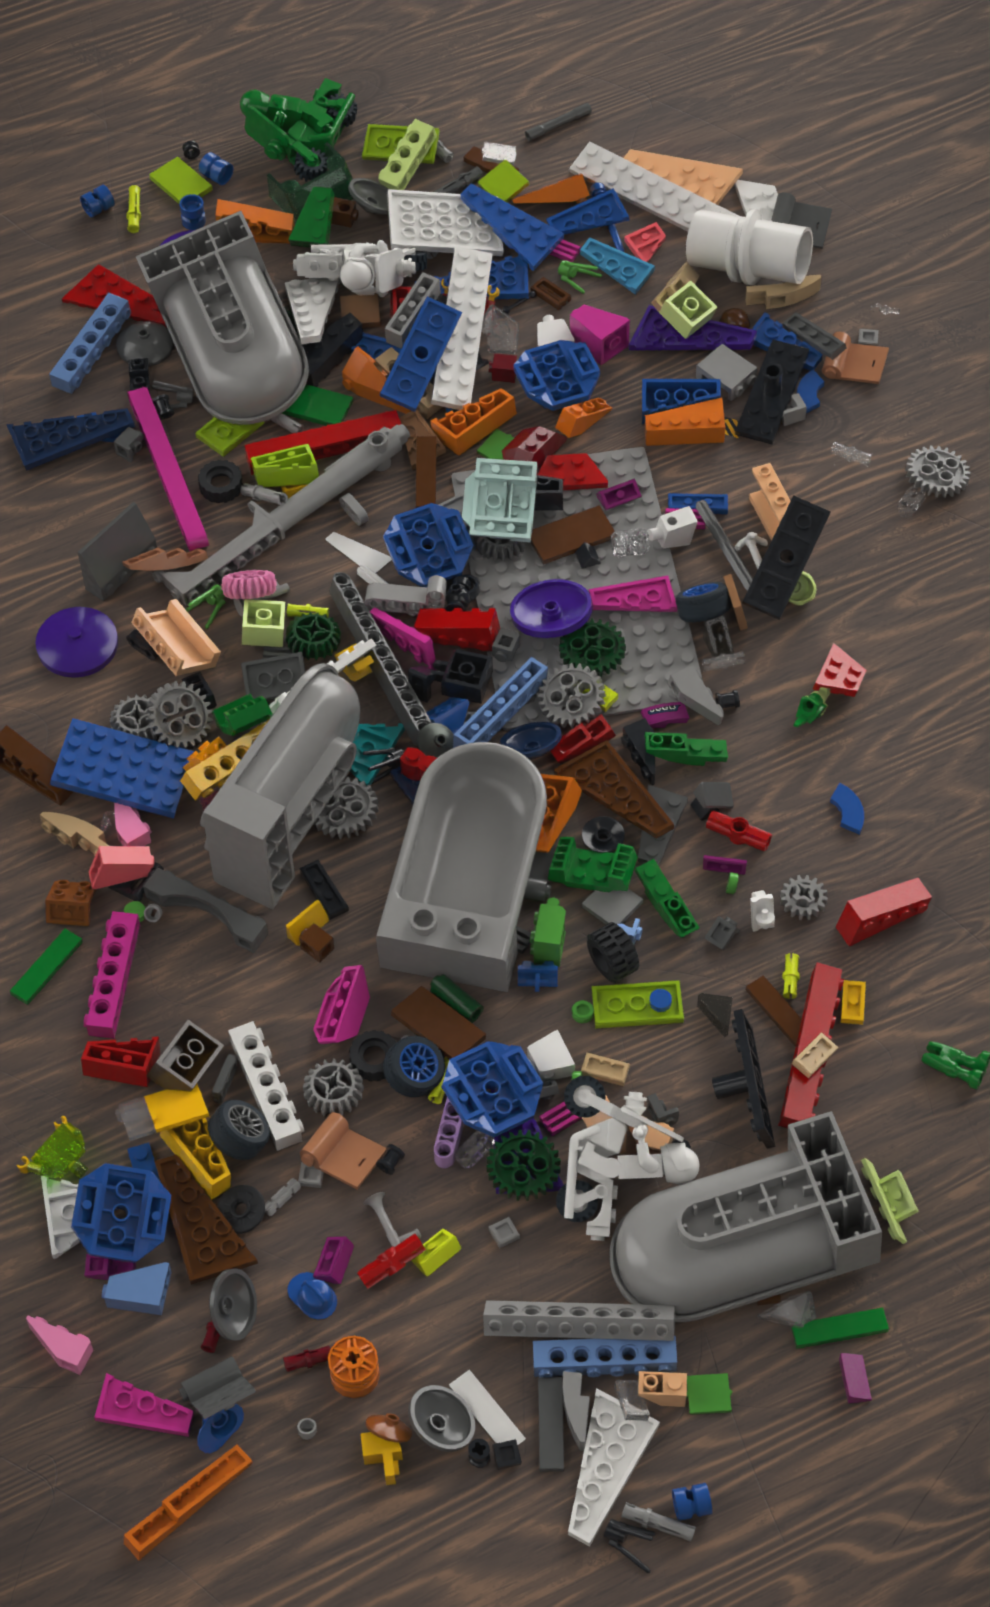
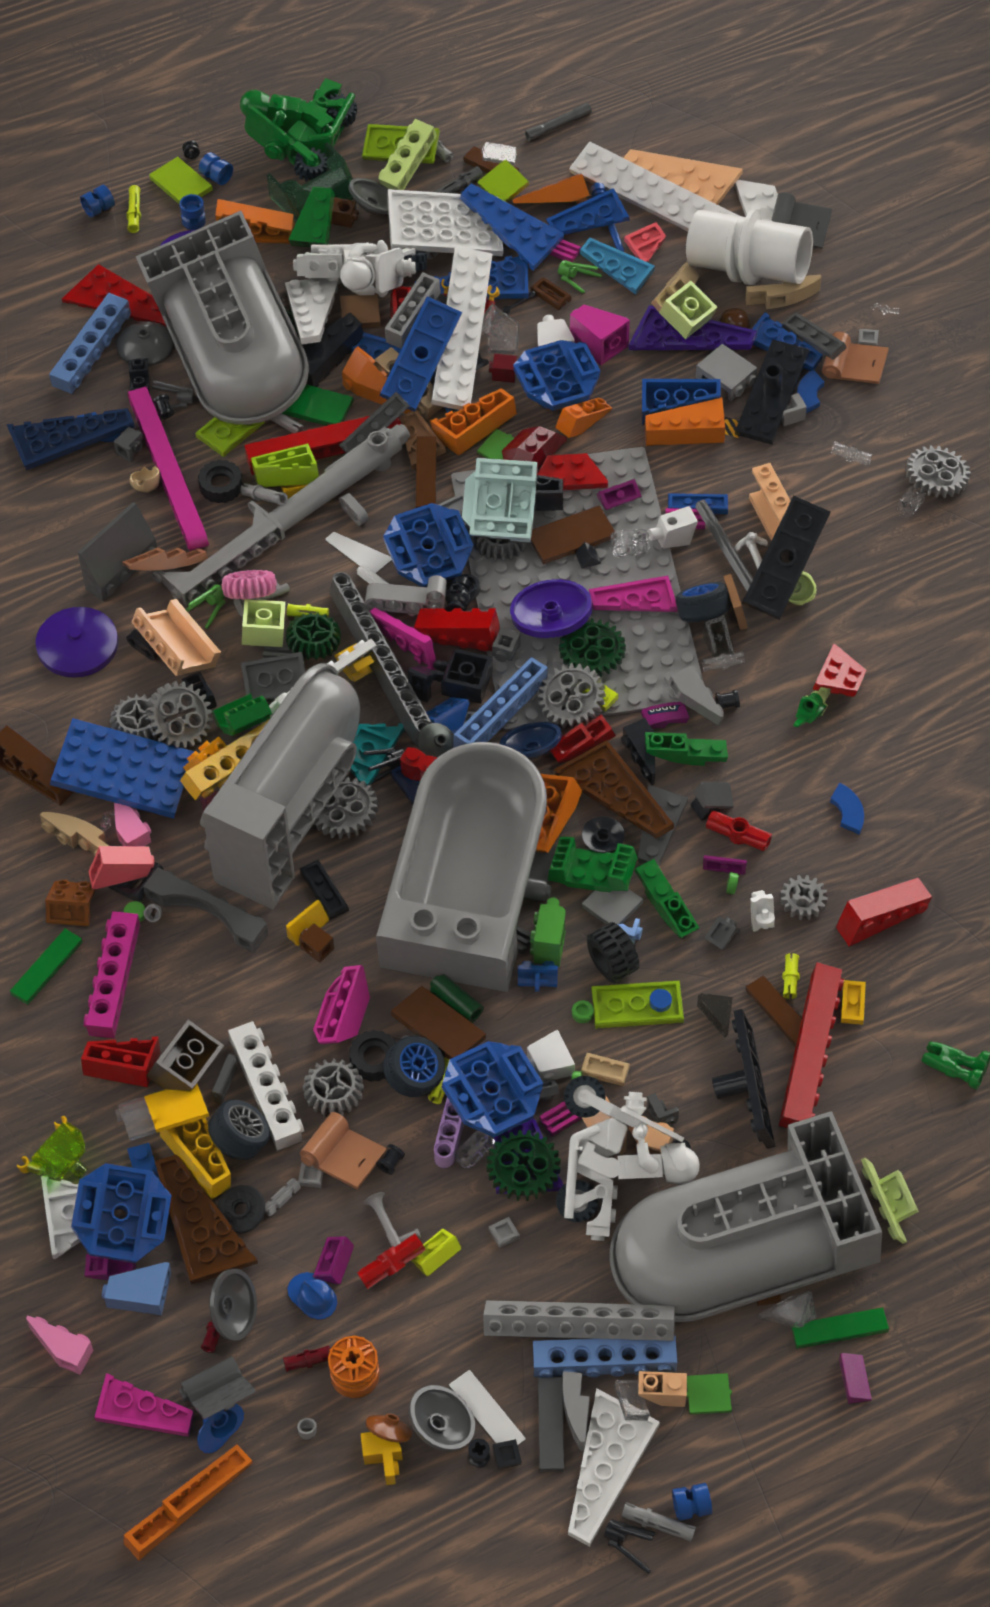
tan plate [792,1032,838,1079] -> none
none -> tan hair [130,466,160,493]
none -> dark grey tile [339,391,409,454]

